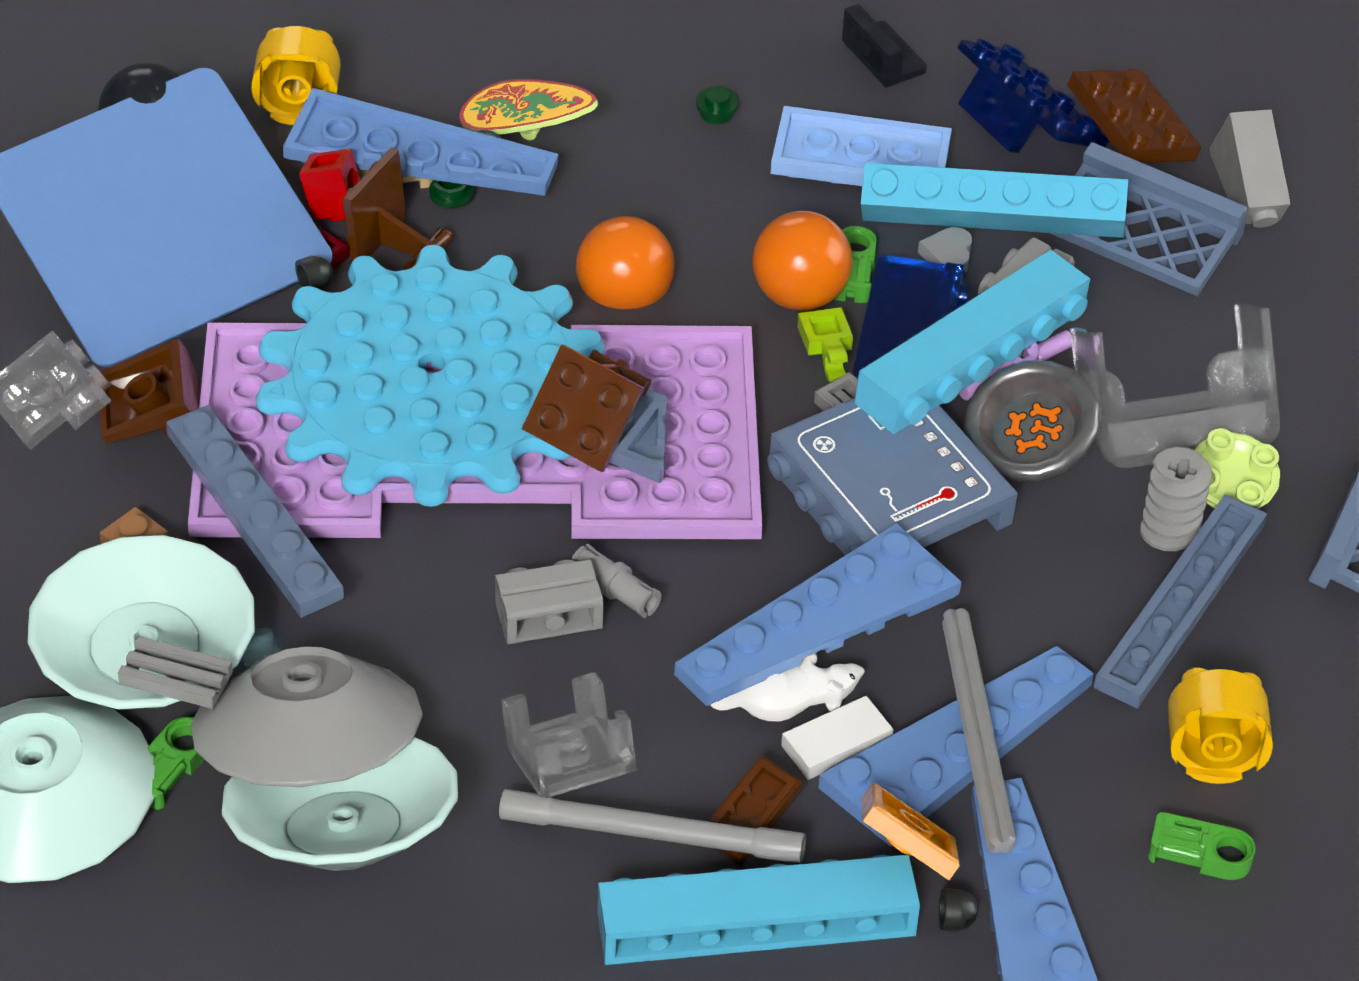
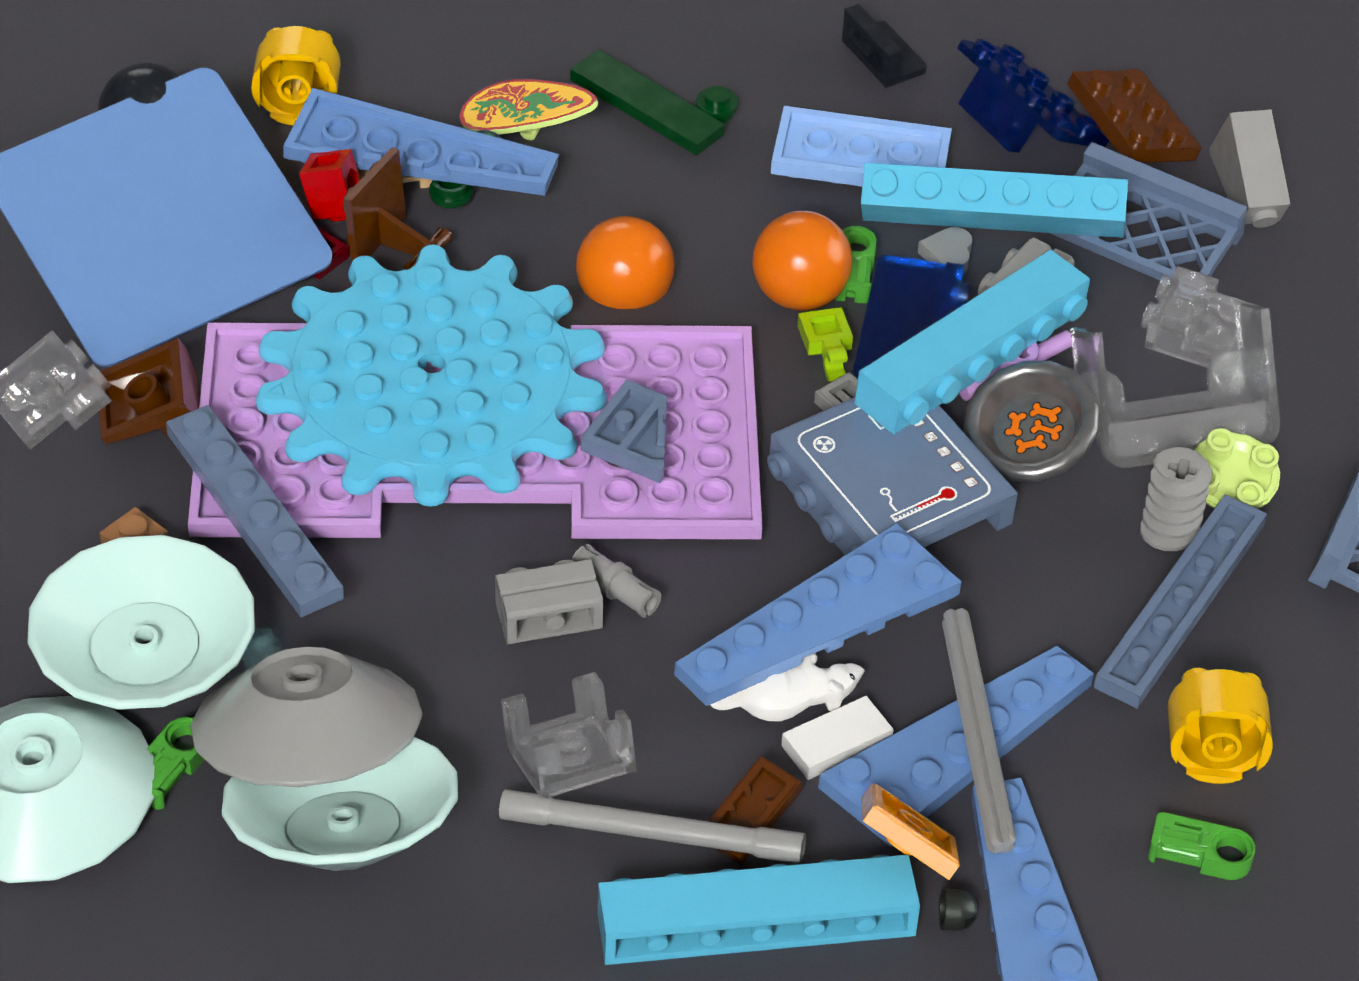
light grey tile [118,636,233,709] -> none
pearl dark grey hinge [295,256,333,290] -> none
reddish brown plate [521,345,652,472] -> none
none -> dark green tile [570,49,725,156]
none -> clear plate [1141,266,1259,375]

